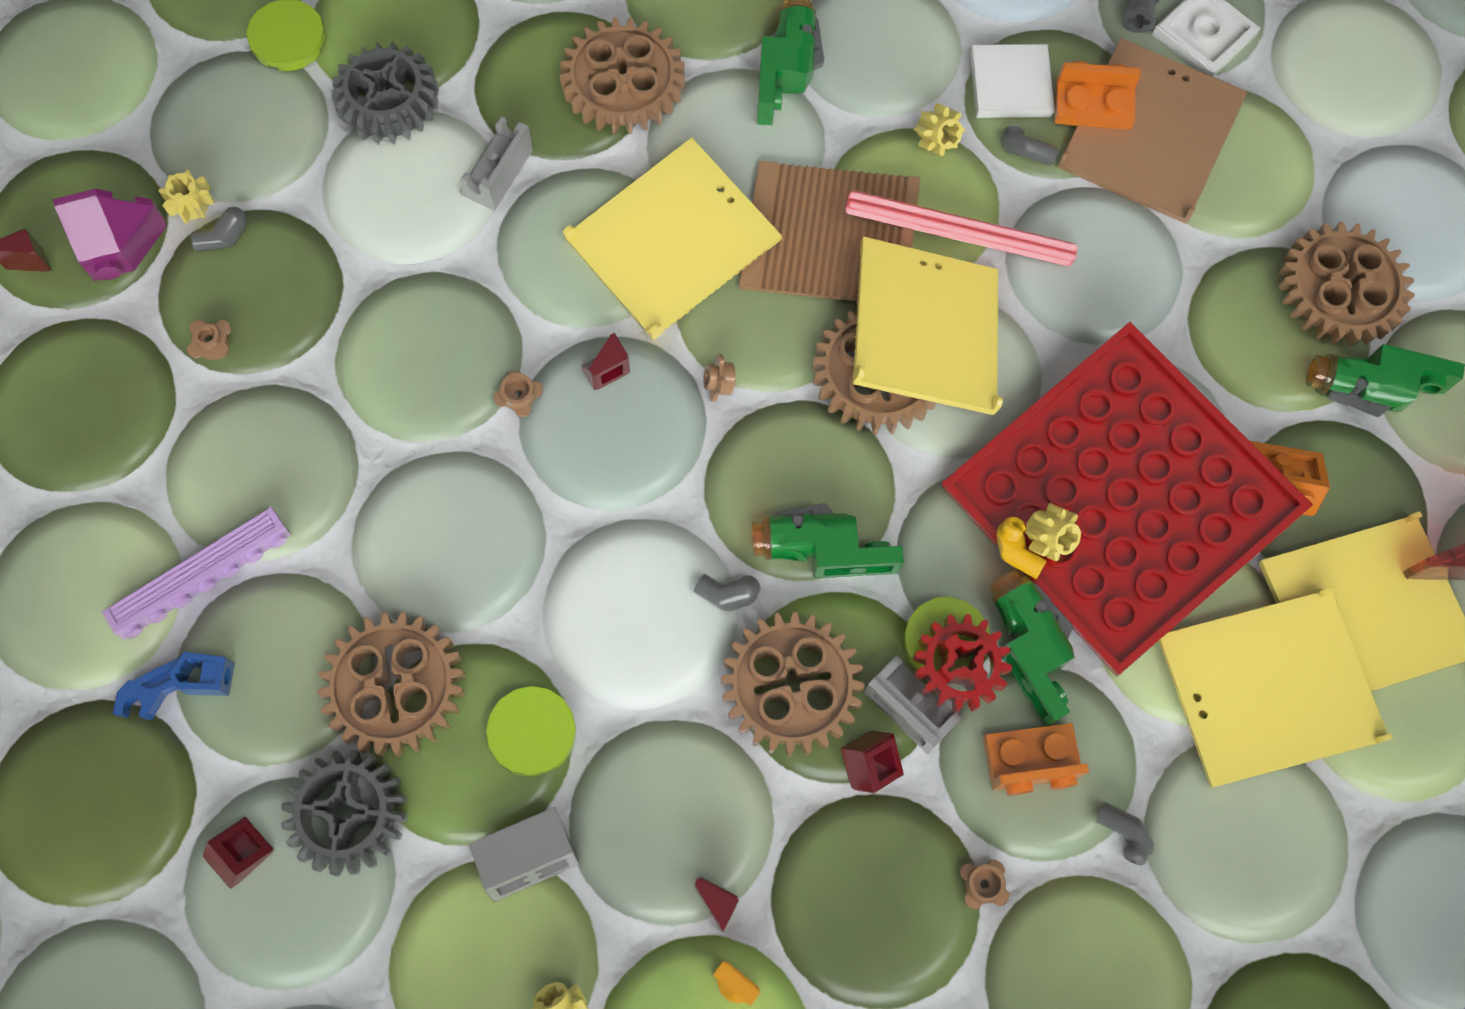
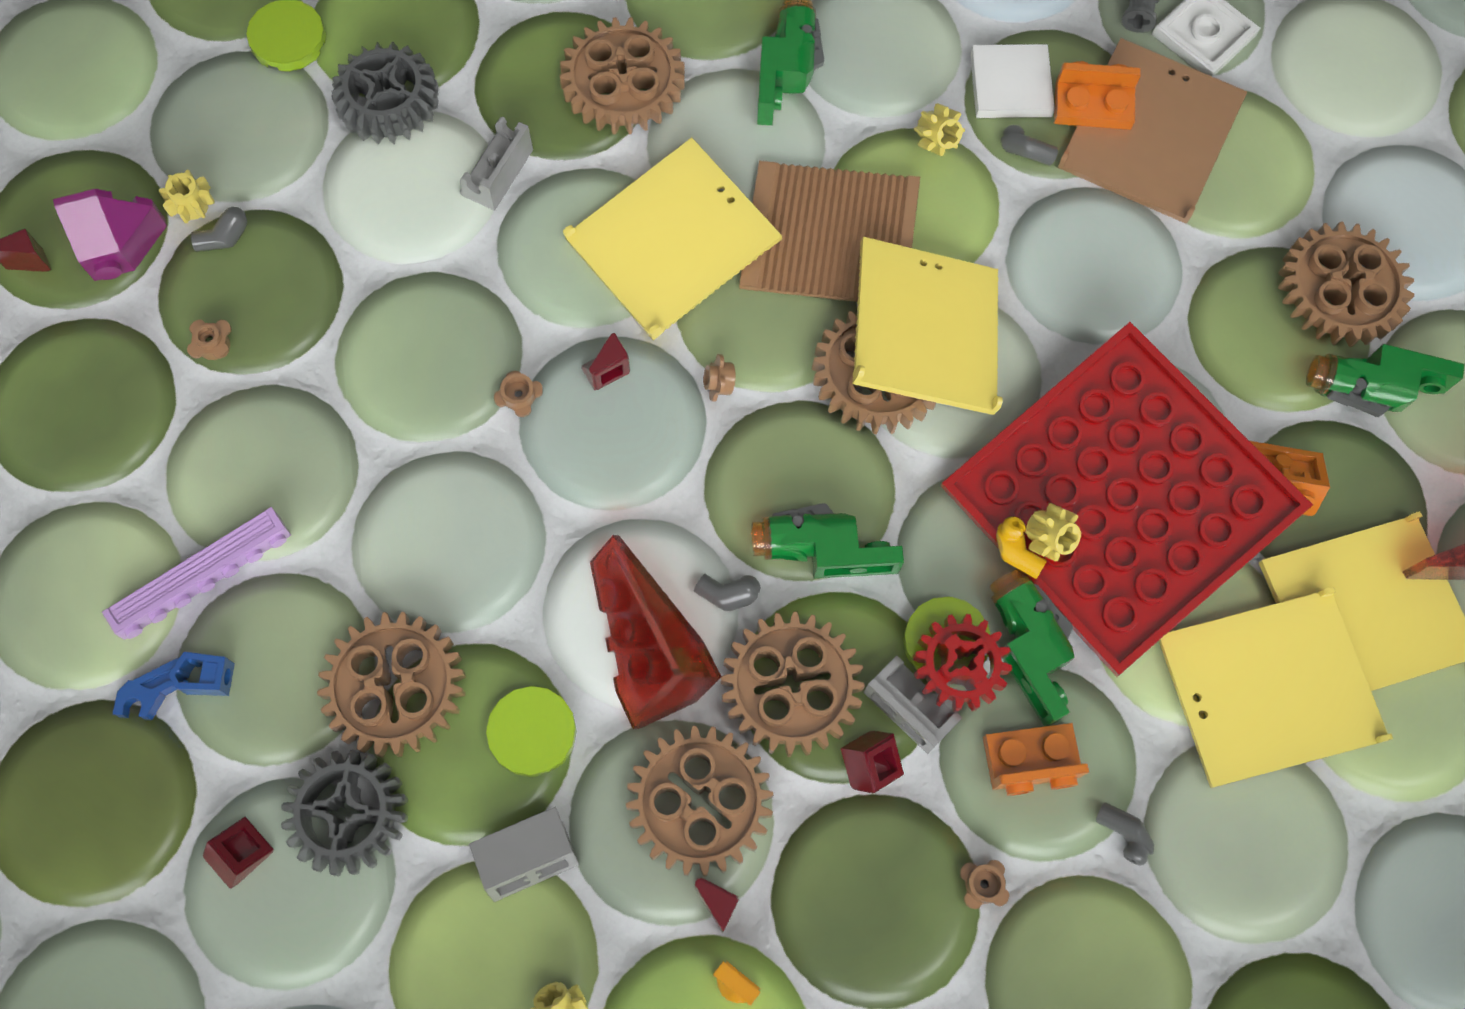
axle [845,190,1077,266] -> none
none -> clear red wedge [590,535,722,729]
none -> medium nougat gear [626,726,774,877]

